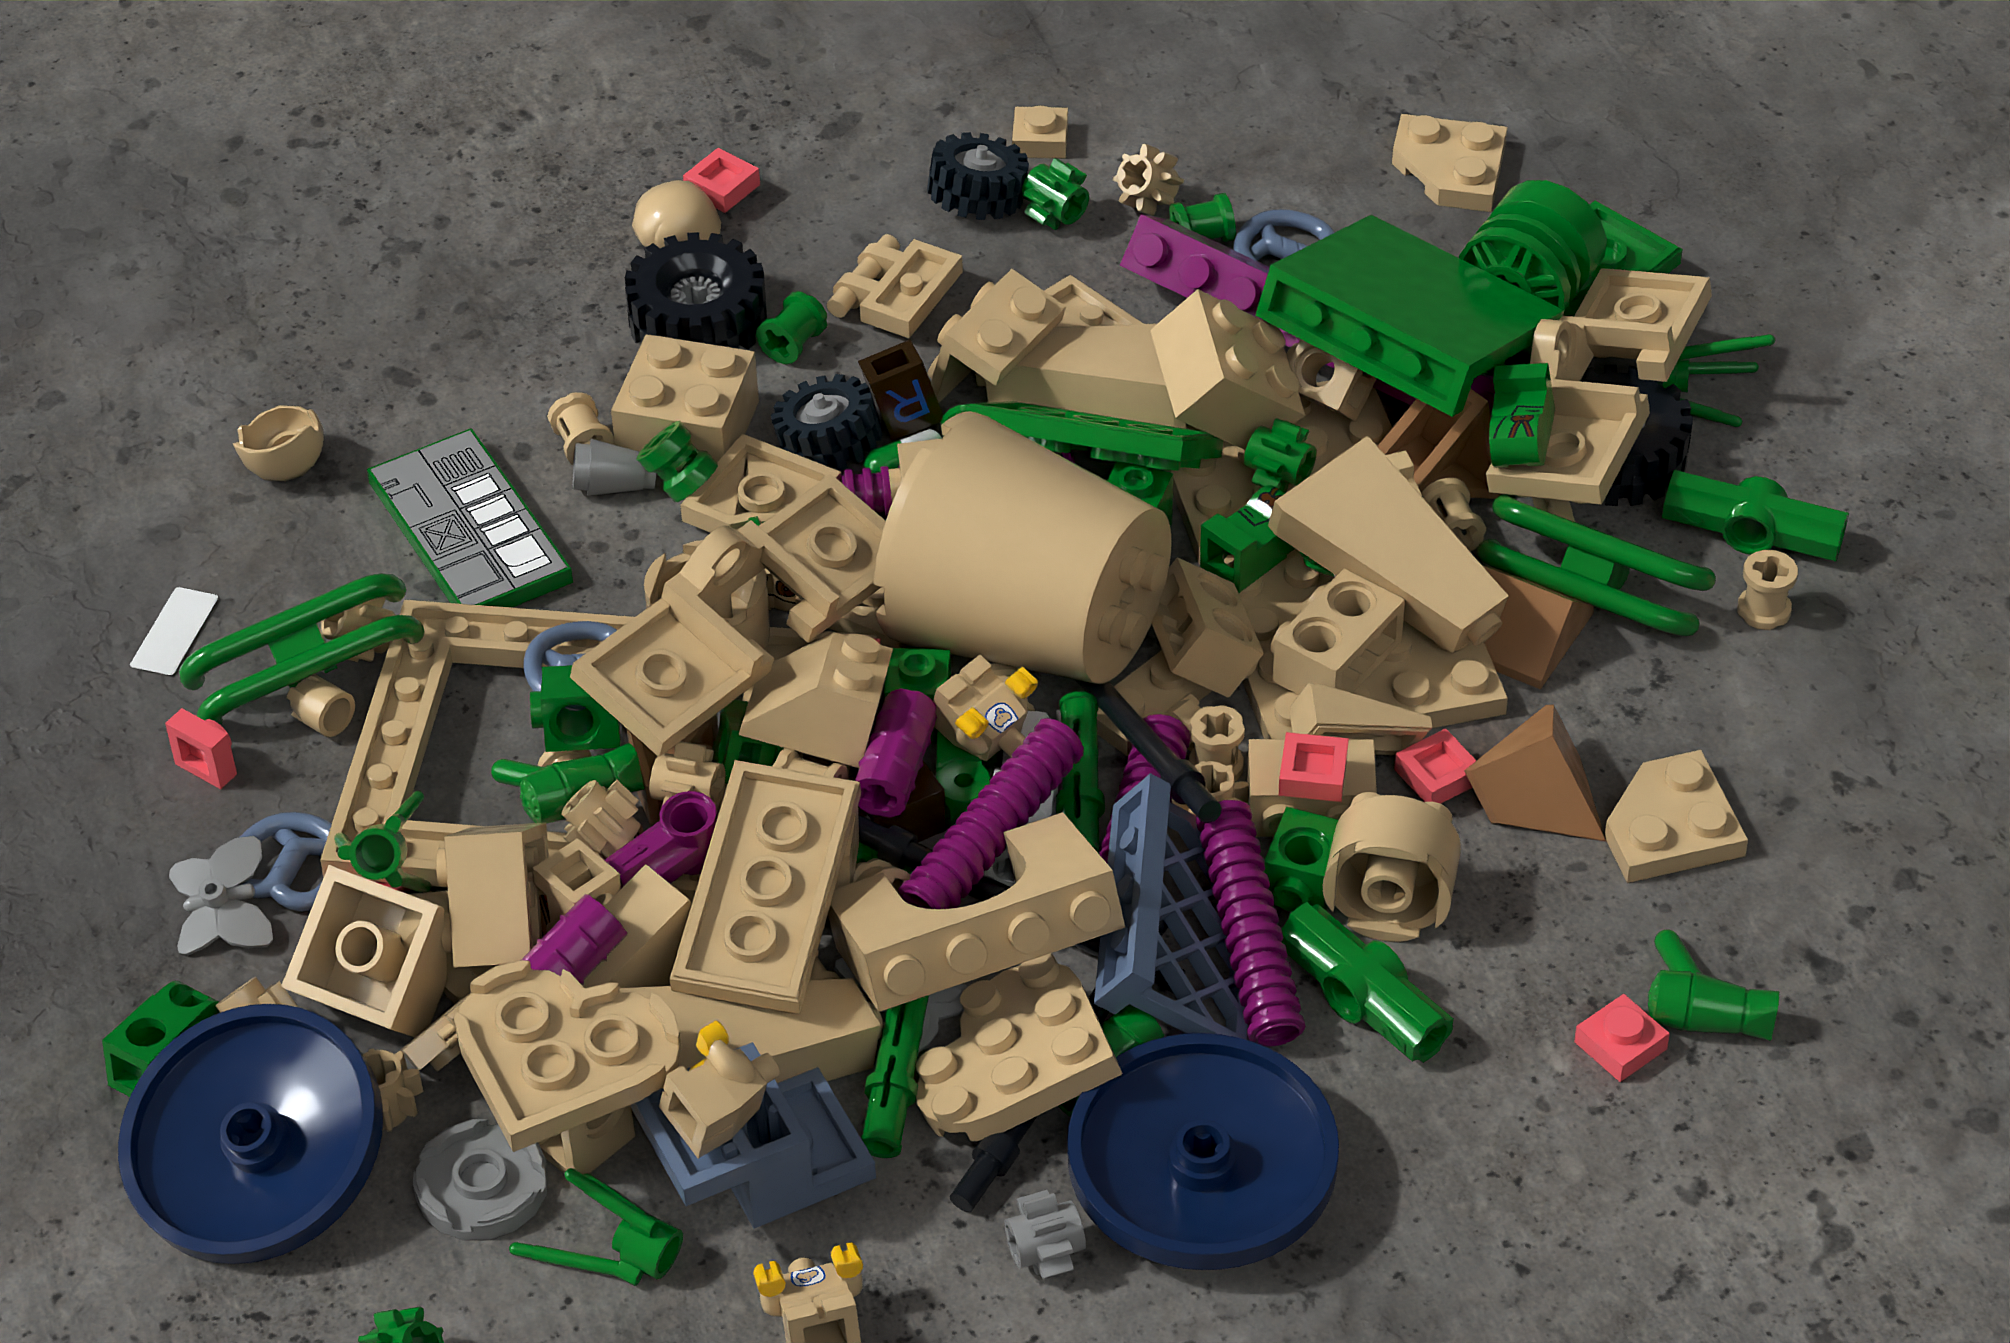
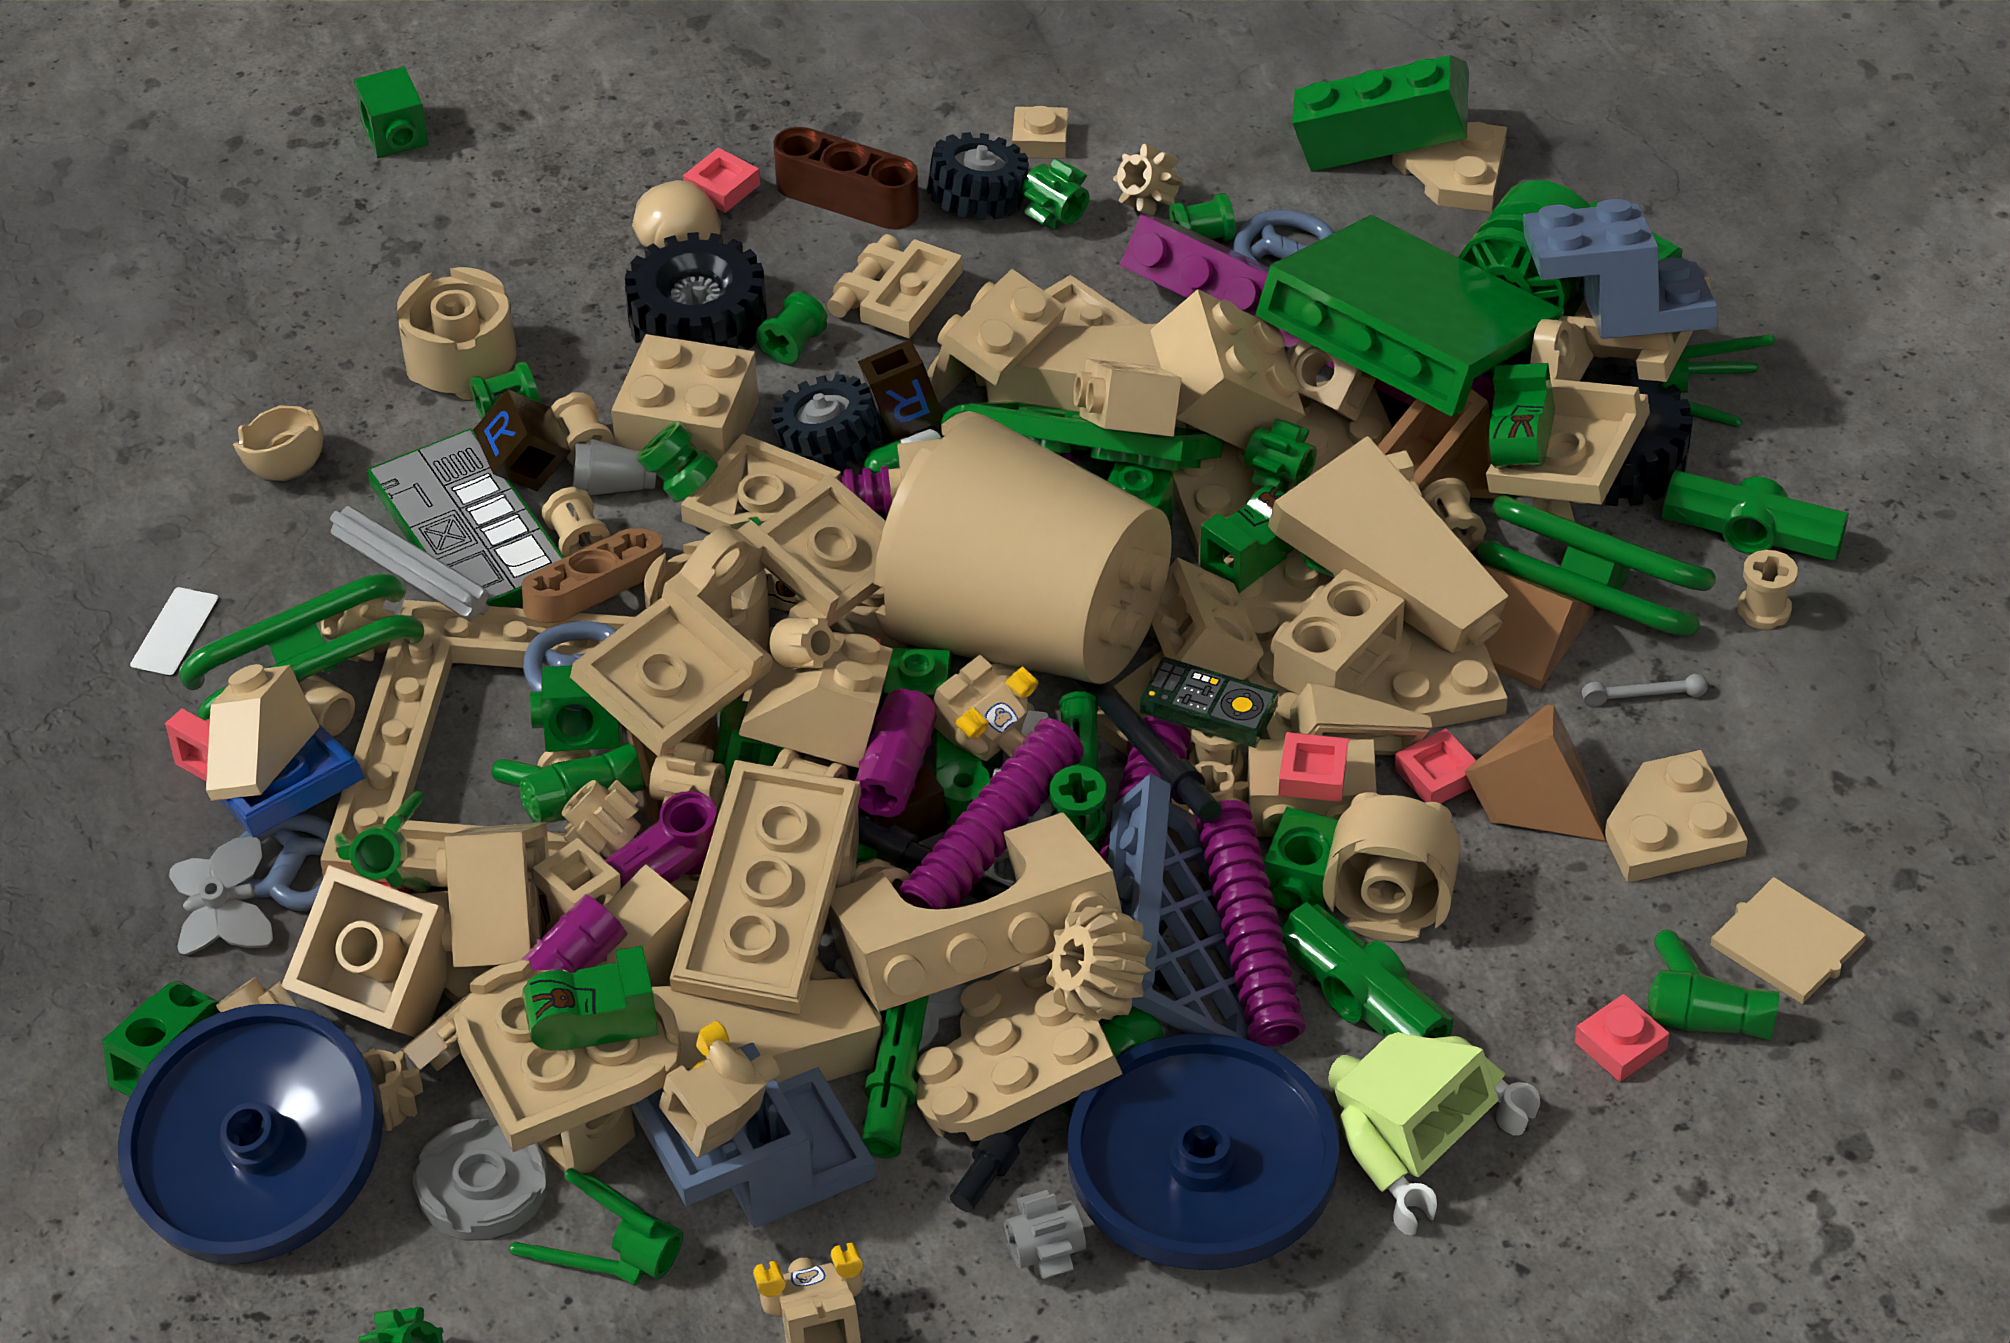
none -> tan slope [206,664,319,801]
none -> blue tile [220,725,365,838]
none -> light grey axle [330,506,489,620]
none -> green brick [354,66,429,158]
none -> tan brick [397,267,517,400]
none -> green bush [469,361,540,420]
none -> dark brown brick [473,389,571,492]
none -> medium nougat beam [522,528,663,623]
none -> green leg [522,945,658,1051]
none -> tan bush [542,487,611,558]
none -> tan hose [770,618,840,668]
none -> copper beam [773,126,920,229]
none -> tan gear [1046,905,1152,1021]
none -> green bush [1050,765,1106,845]
none -> tan brick [1073,358,1182,436]
none -> tile [1140,656,1279,748]
none -> green slope [1292,55,1469,172]
none -> yellowish green torso [1328,1032,1540,1236]
none -> sand blue bracket [1523,199,1718,339]
none -> light grey hinge [1581,673,1708,707]
none -> tan piece [1710,877,1866,1004]

